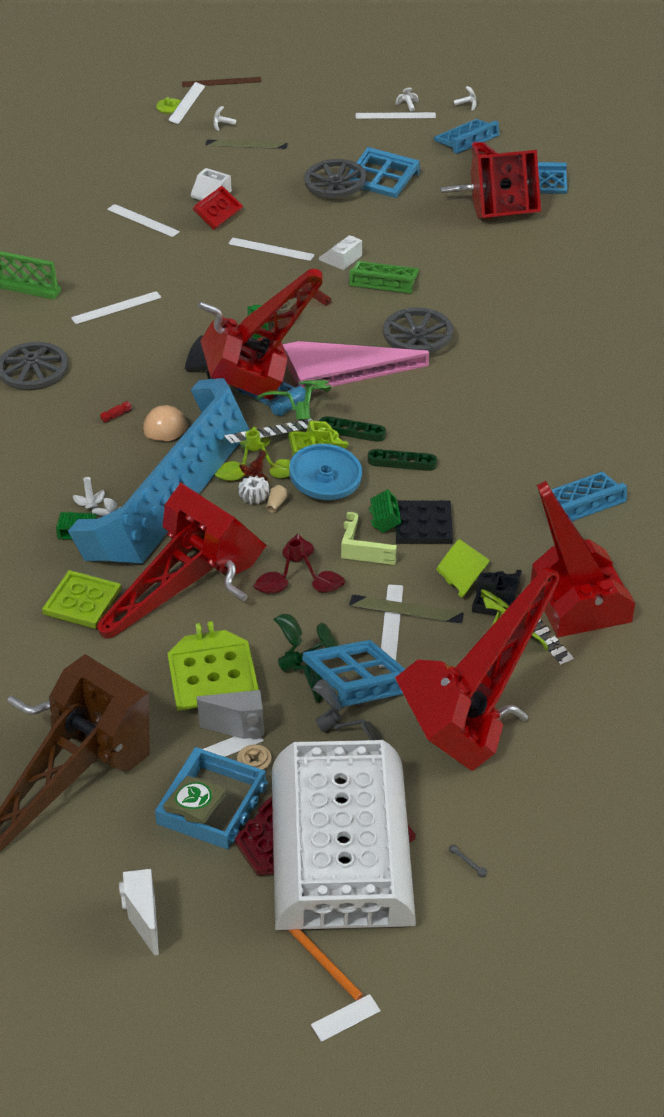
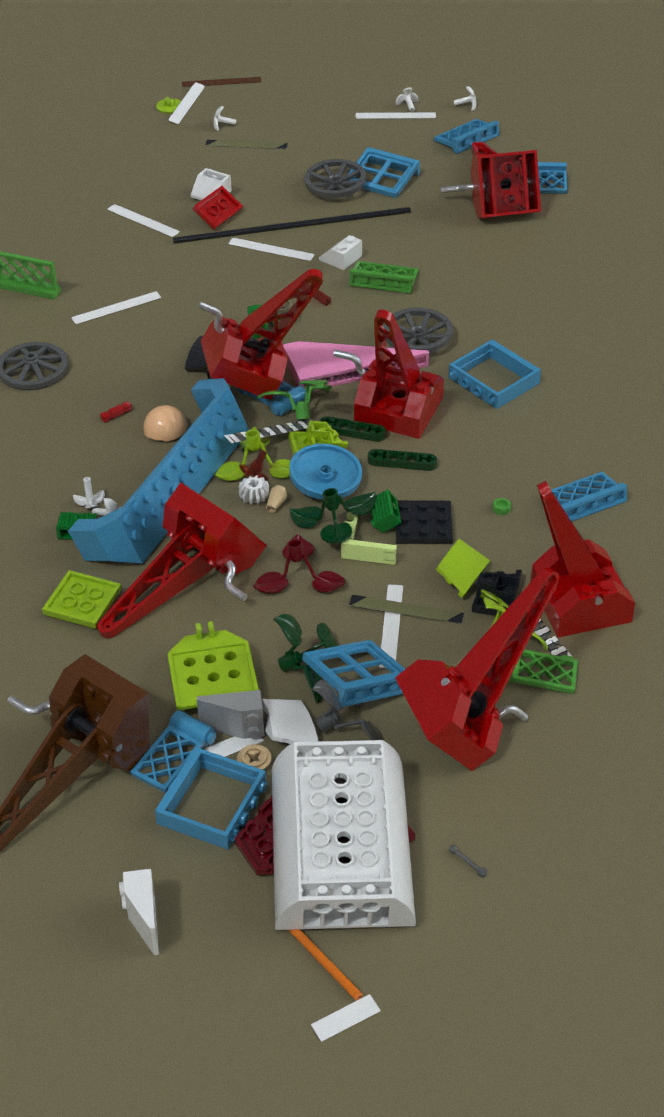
slope [163,776,227,824] -> none
none -> dark azure piece [130,710,216,793]
none -> black piece [173,207,411,243]
none -> white slope [262,699,318,744]
none -> dark green plant [290,488,376,544]
none -> red piece [333,309,444,439]
none -> dark azure window [449,339,541,409]
none -> bright green tile [492,498,511,515]
none -> bright green piece [507,649,578,694]

